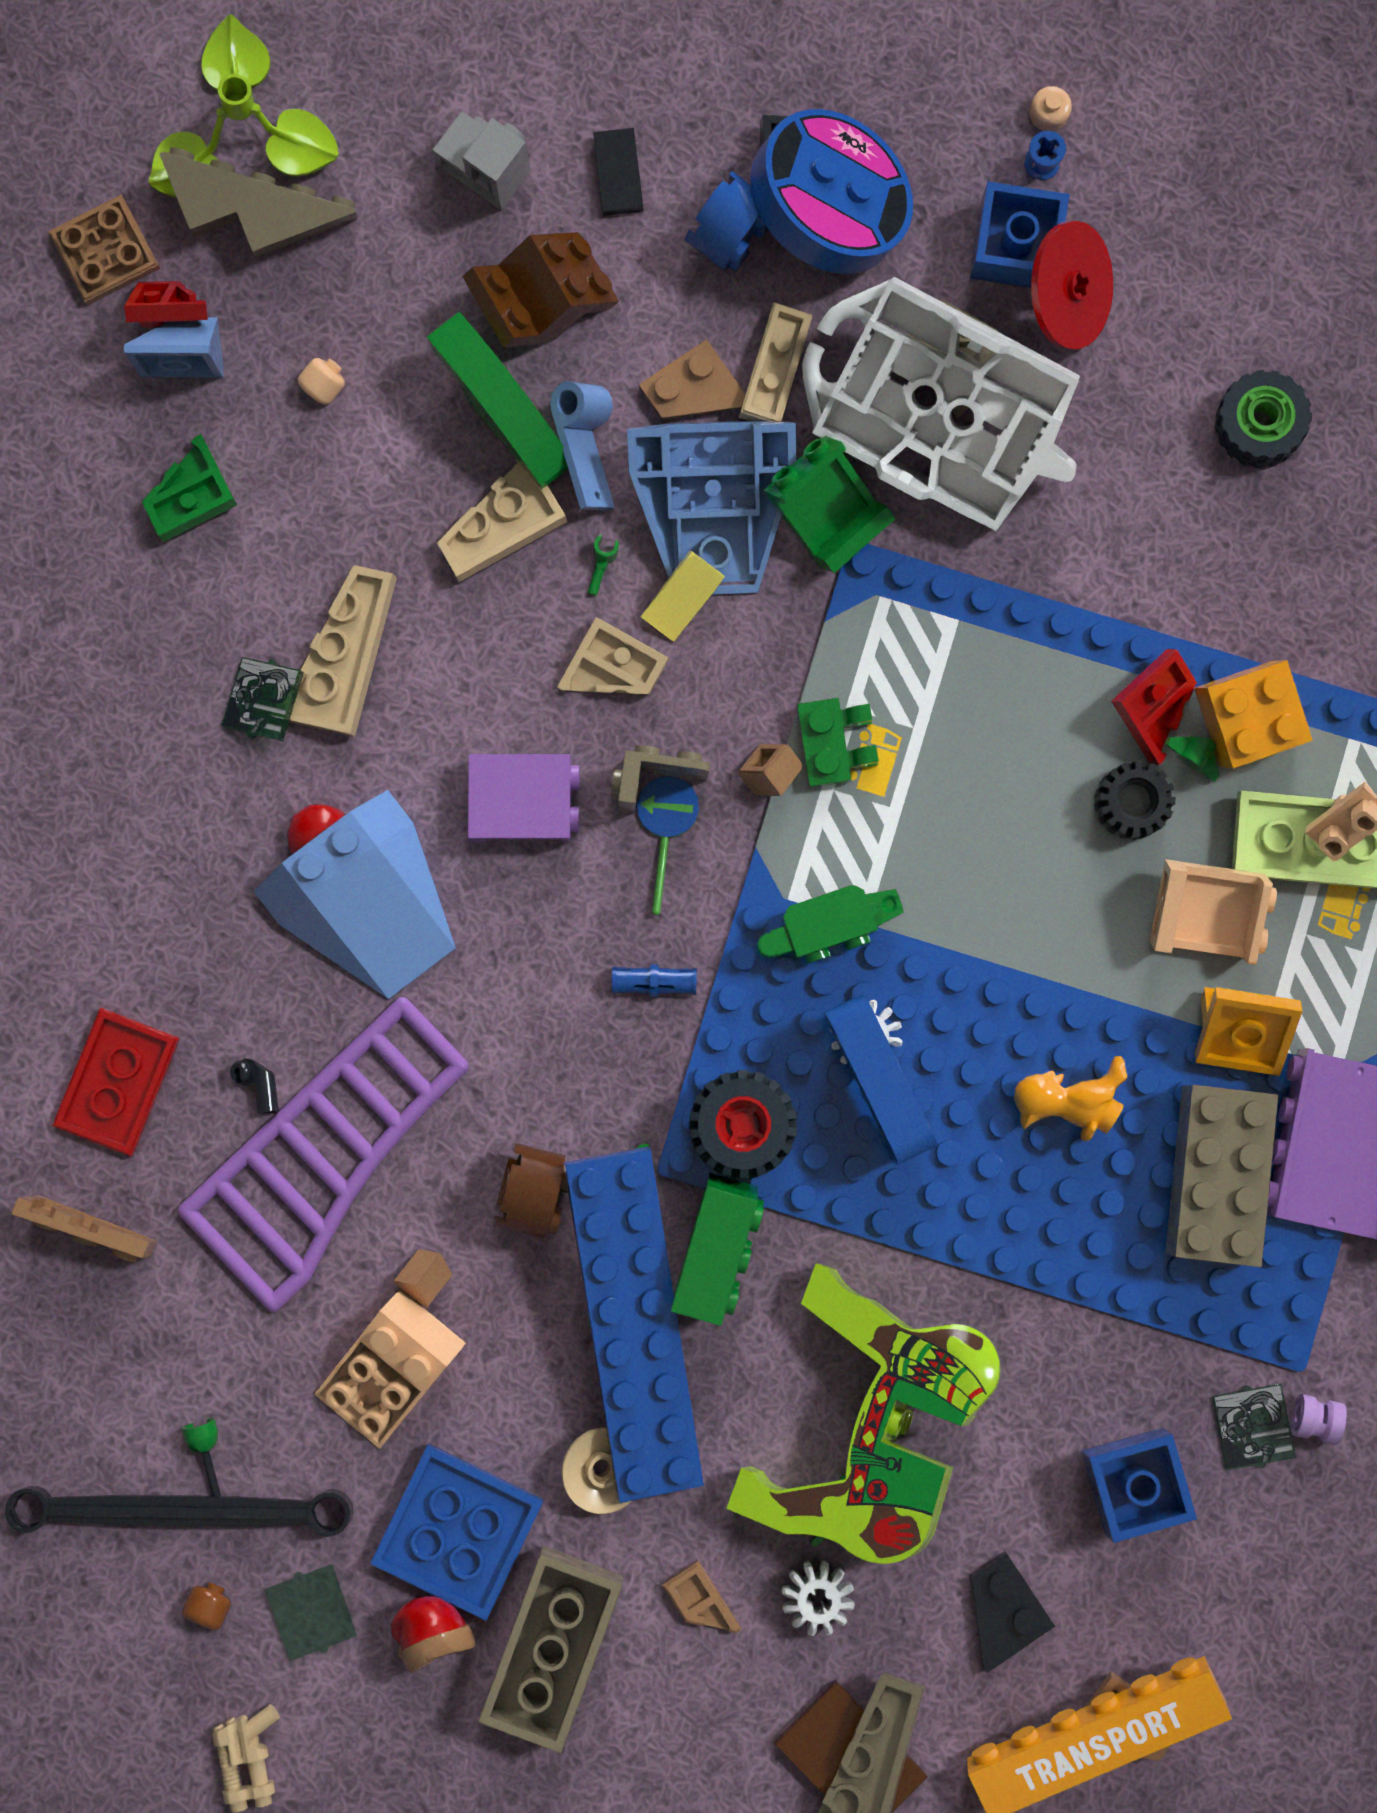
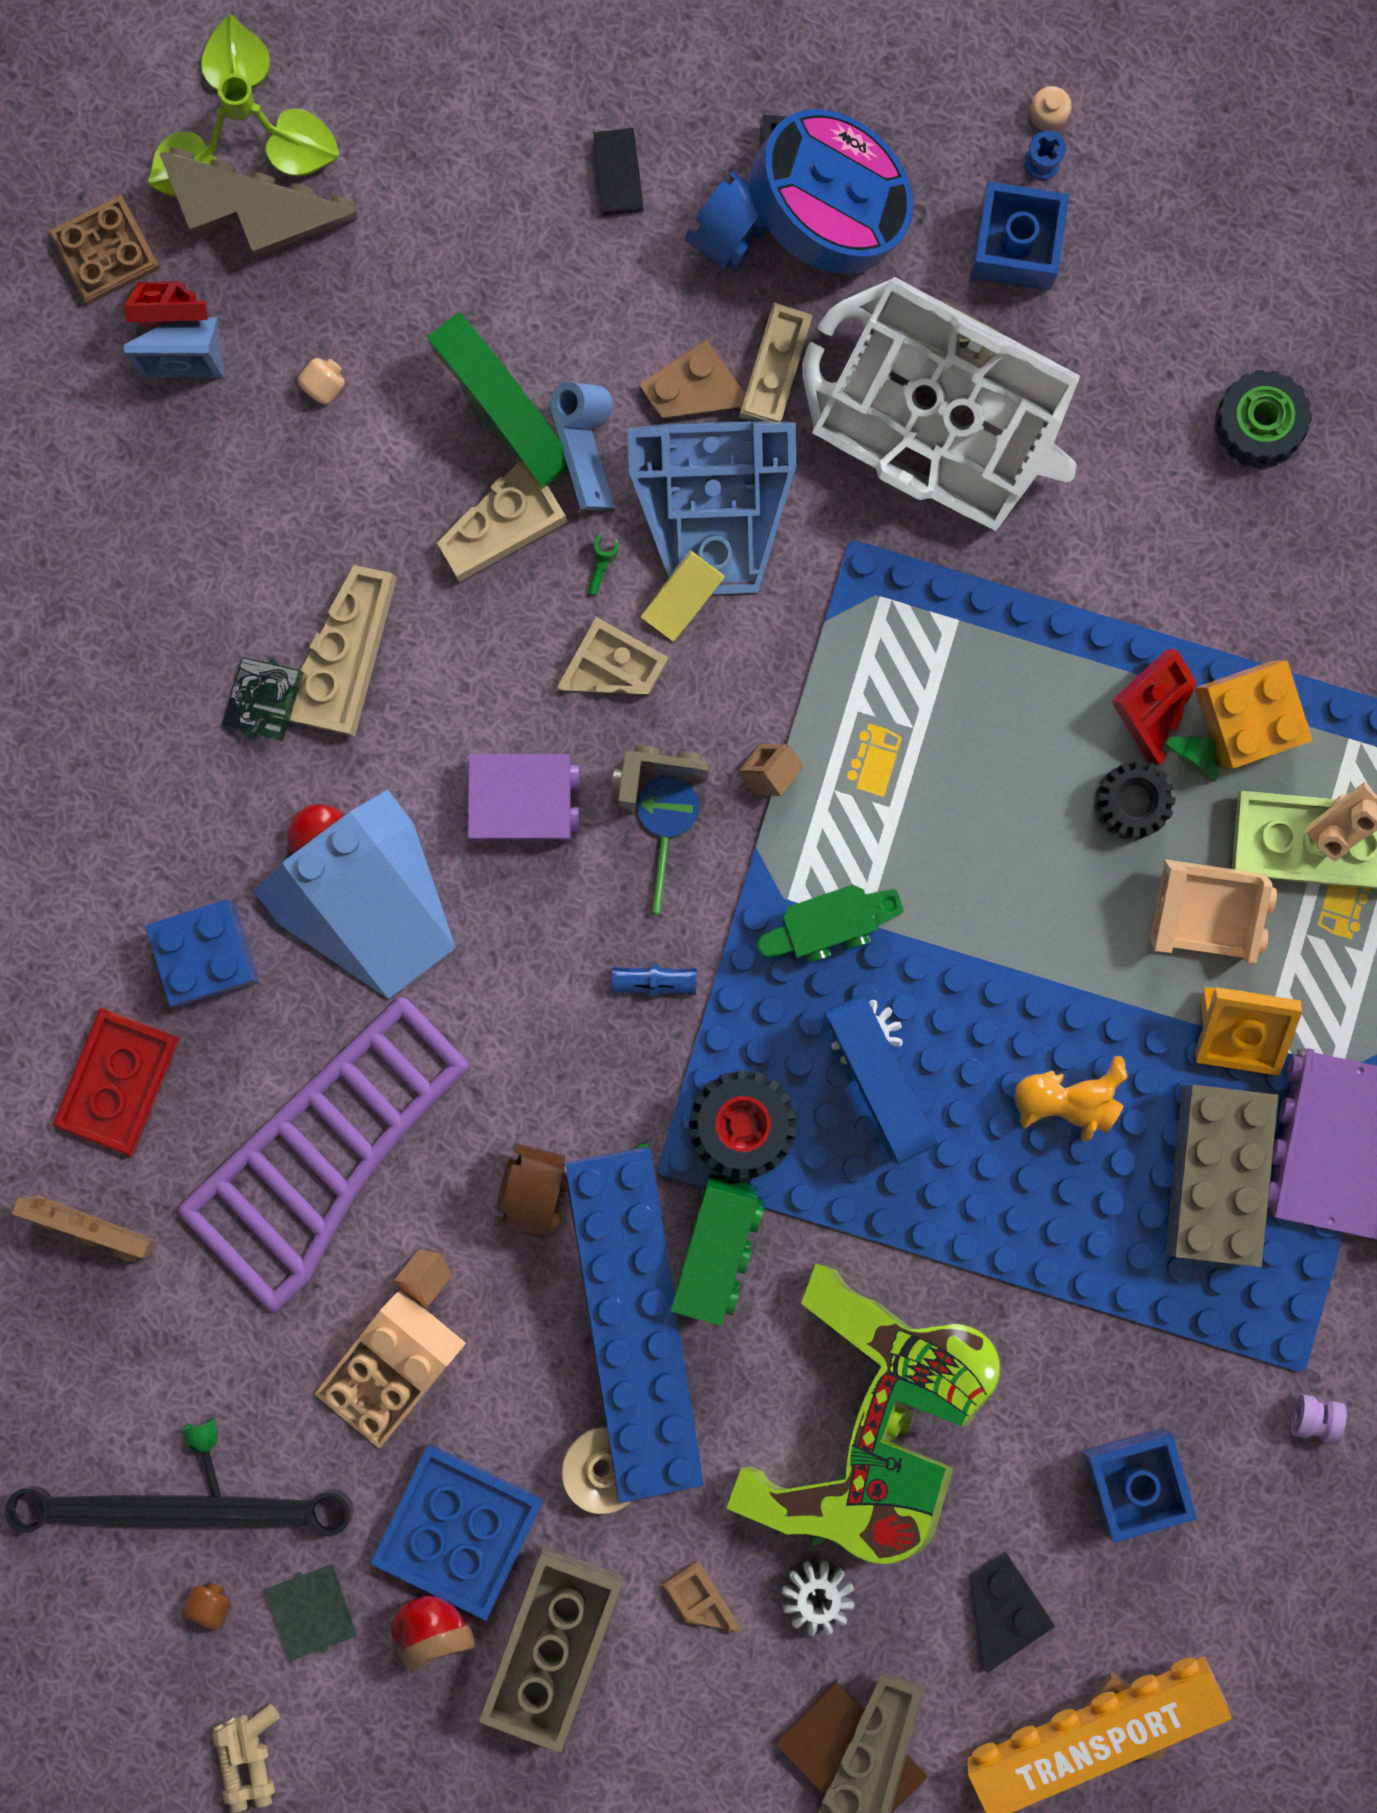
green wing [142,434,237,542] -> none
black arm [230,1059,279,1114] -> none
light grey brick [432,111,530,211] -> none
reddish brown bracket [462,232,619,348] -> none
green panel [763,435,896,573] -> none
green plate [797,697,879,788] -> none
red piece [1031,221,1113,350] -> none
piece [1212,1383,1296,1470] -> none
none -> blue brick [145,899,260,1009]

